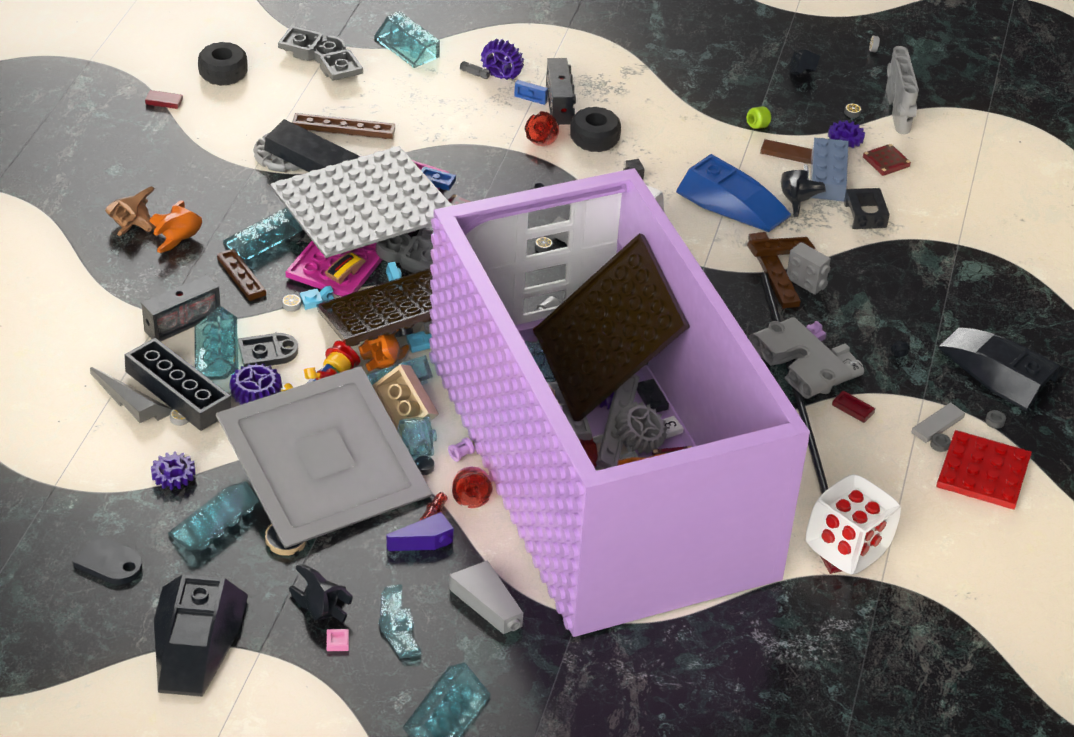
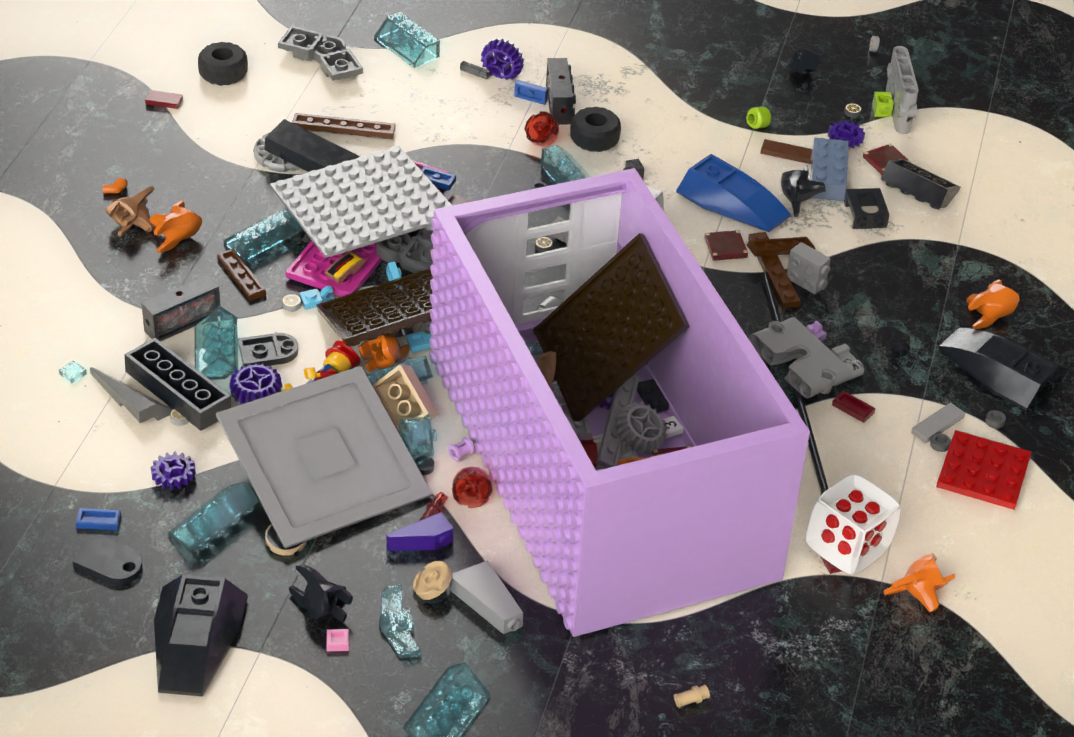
none -> clear light blue tile [59,360,87,384]
none -> blue tile [76,508,121,530]
none -> orange arm [103,178,128,194]
none -> tan tile [413,561,452,600]
none -> medium nougat slope [536,351,556,387]
none -> clear light blue slope [541,145,591,184]
none -> tan pin [674,684,710,708]
none -> tile [704,230,748,261]
none -> lime brick [872,92,894,117]
none -> black slope [881,158,961,210]
none -> orange piece [883,553,955,613]
none -> orange piece [966,280,1020,329]

